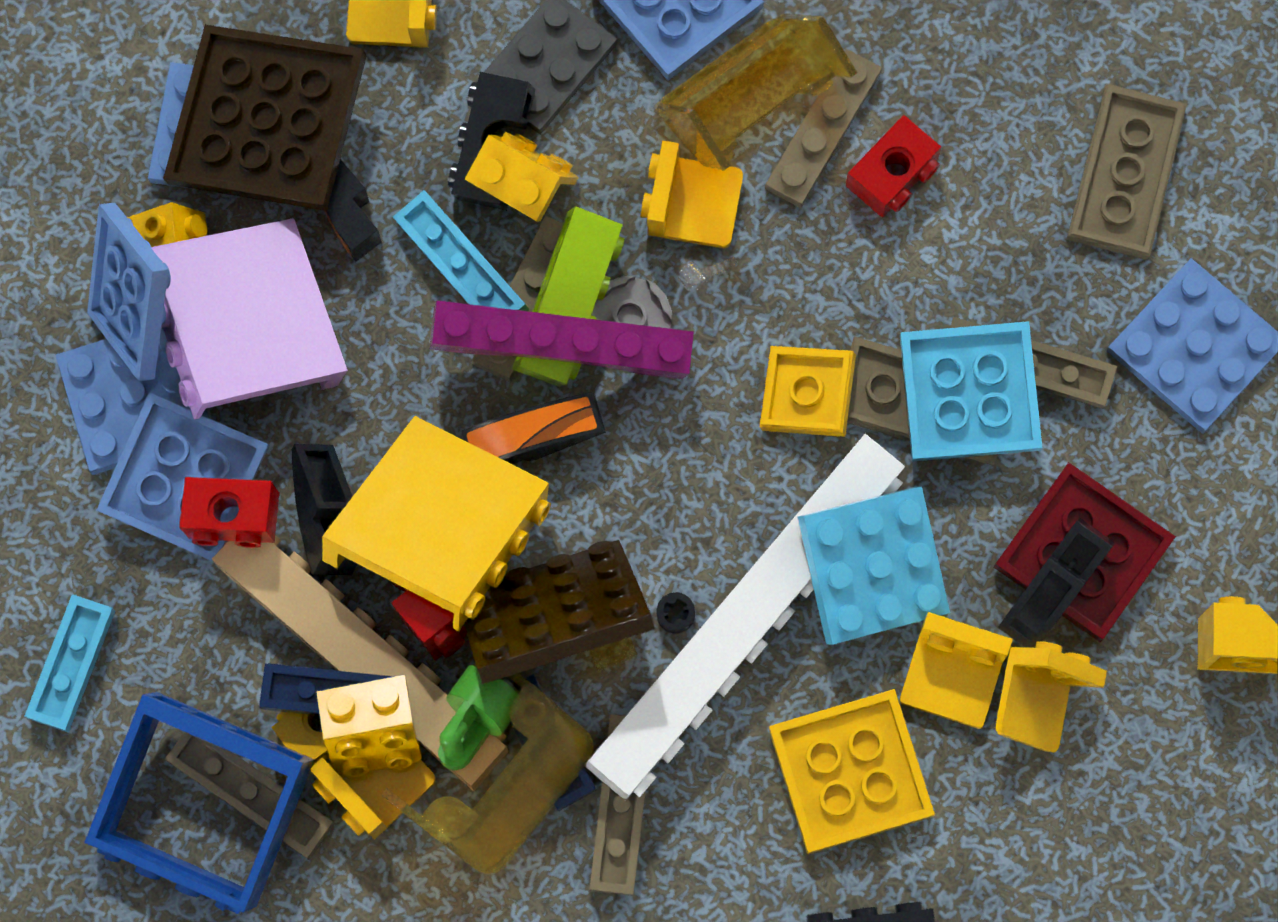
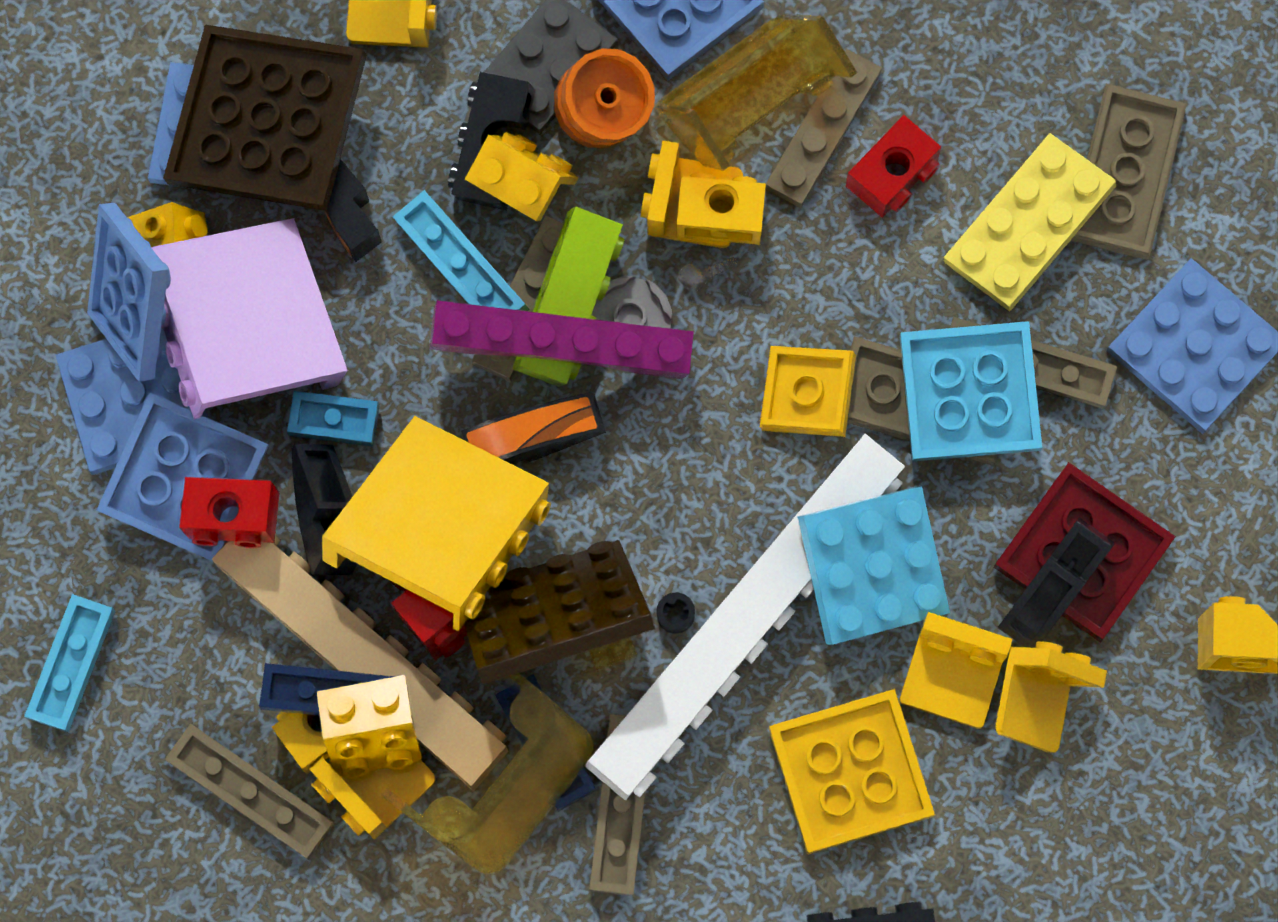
blue window [84,692,315,914] -> none
bright green piece [438,665,523,770] -> none
none -> dark azure plate [287,391,380,446]
none -> orange wheel [554,48,655,149]
none -> yellow brick [676,173,766,245]
none -> light yellow plate [944,133,1116,312]

